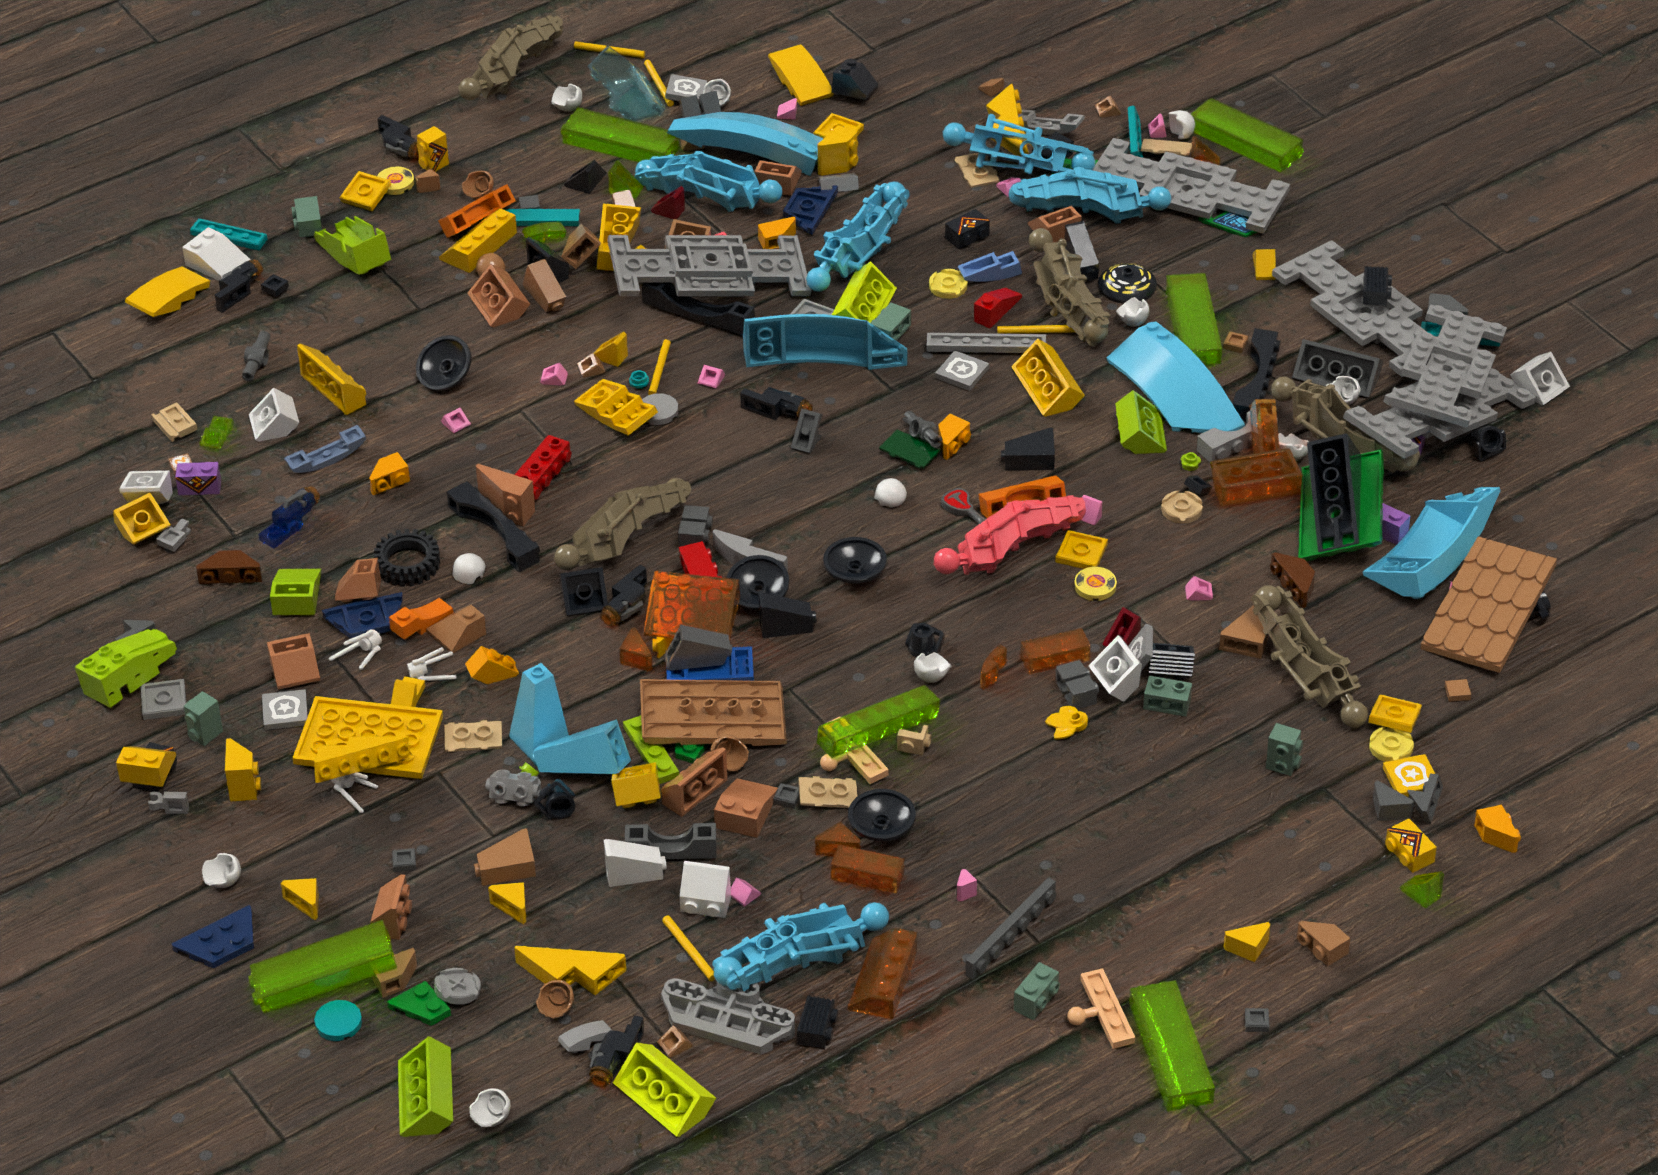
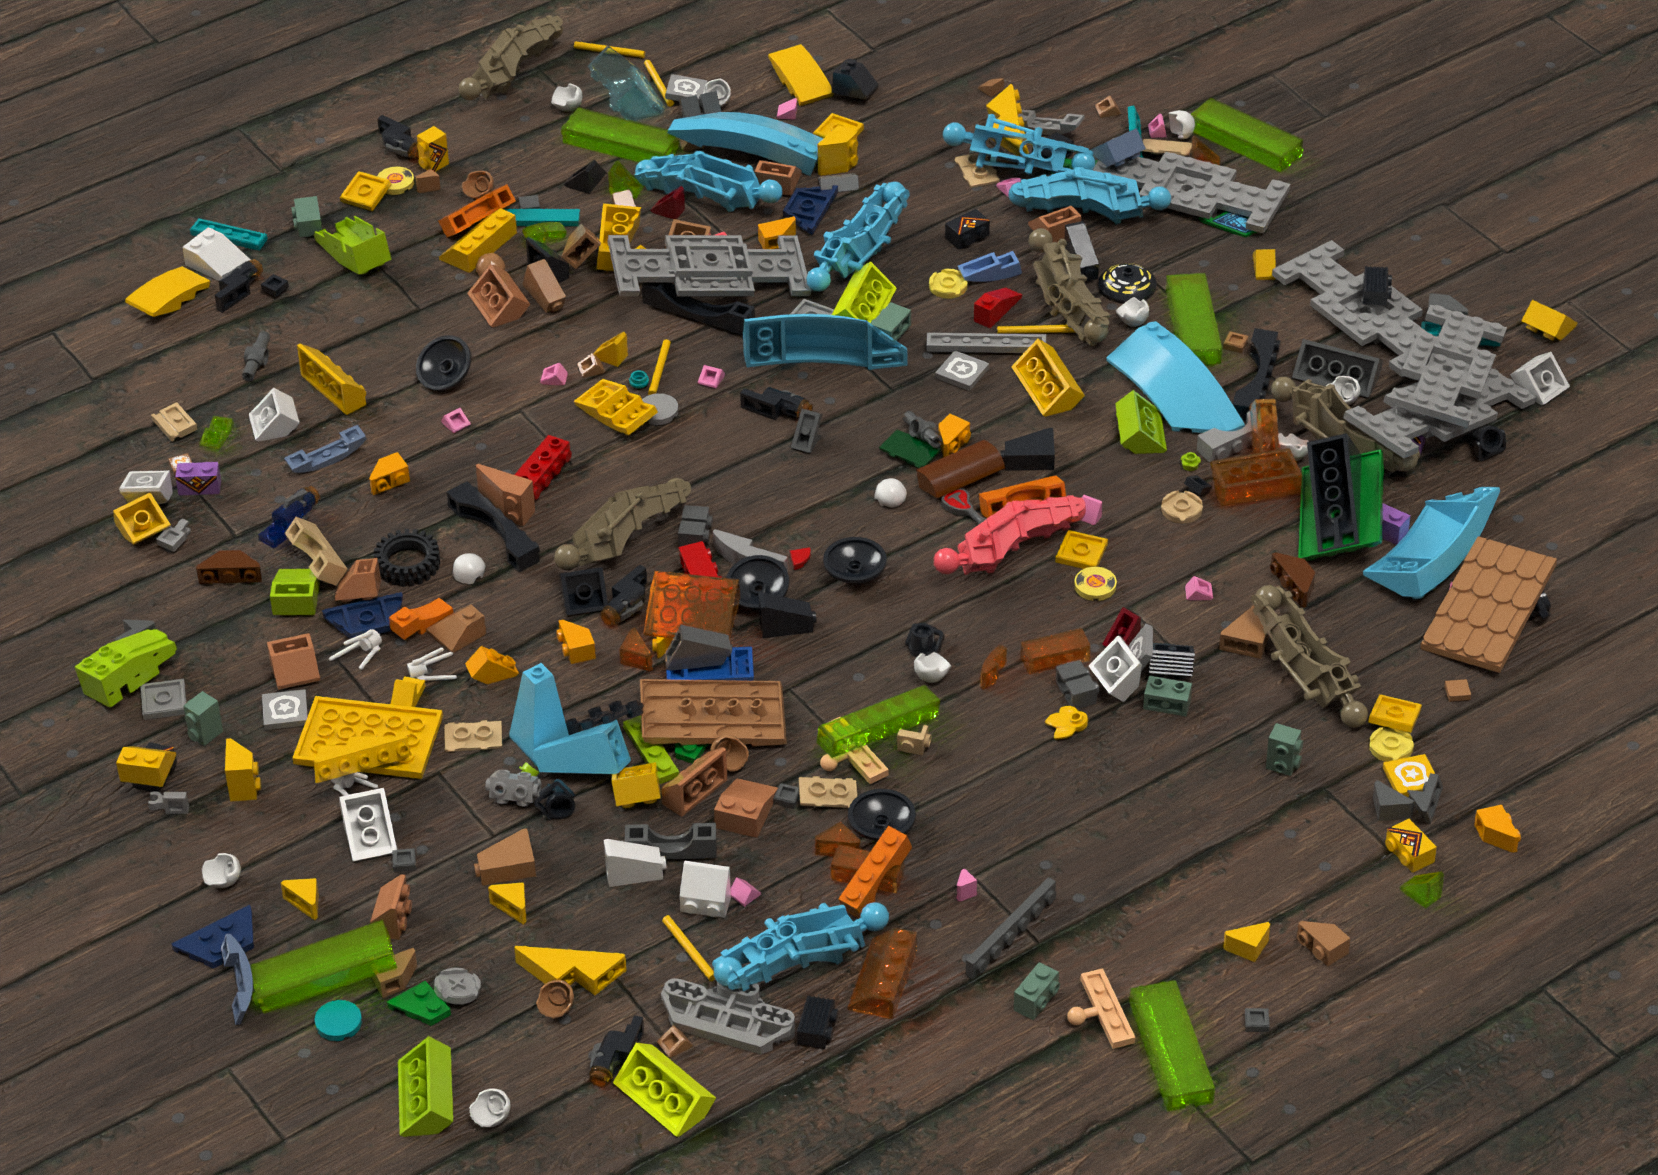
light grey slope [558,1020,612,1053] -> none
none -> sand blue slope [221,934,253,1025]
none -> tan arch [285,517,347,586]
none -> white slope [339,788,397,862]
none -> light orange slope [556,620,596,664]
none -> black plant [565,700,644,735]
none -> red tile [790,547,811,570]
none -> orange arch [838,826,912,918]
none -> reddish brown brick [916,440,1005,498]
none -> sand blue slope [1090,128,1146,167]
none -> yellow slope [1521,300,1578,341]

